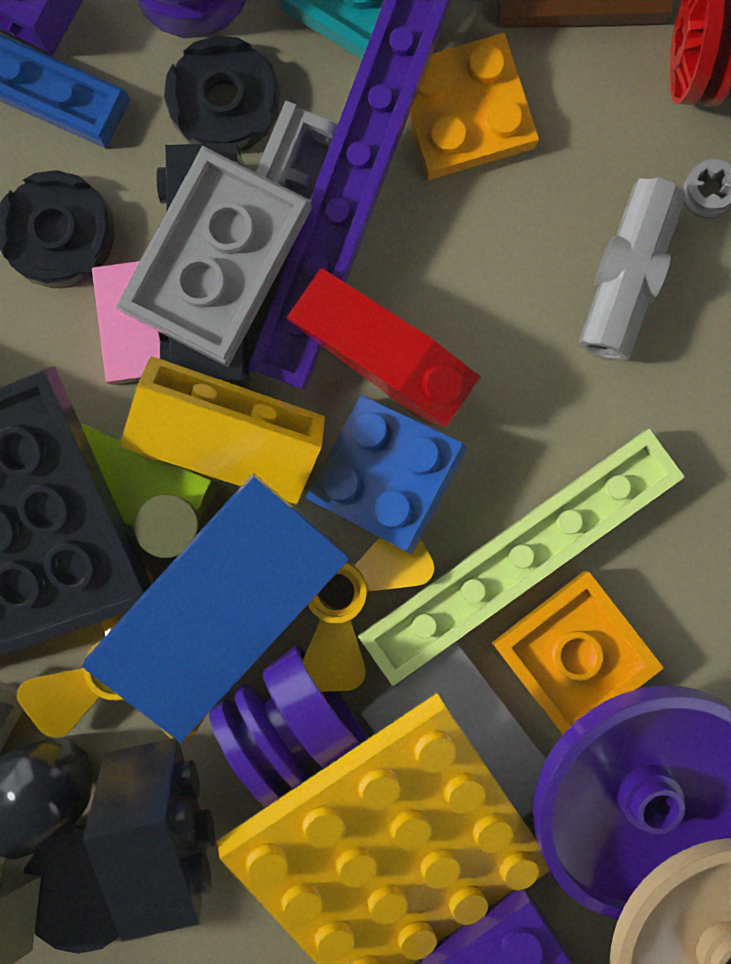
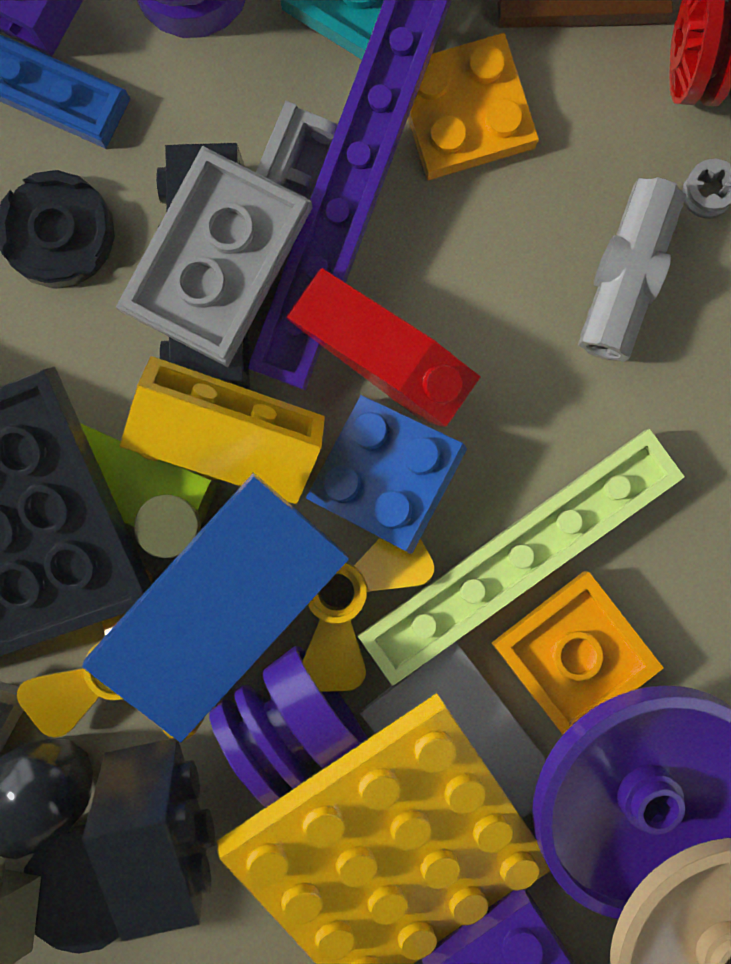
bright pink tile [92,261,163,385] -> none
black tile [164,35,280,151] -> none

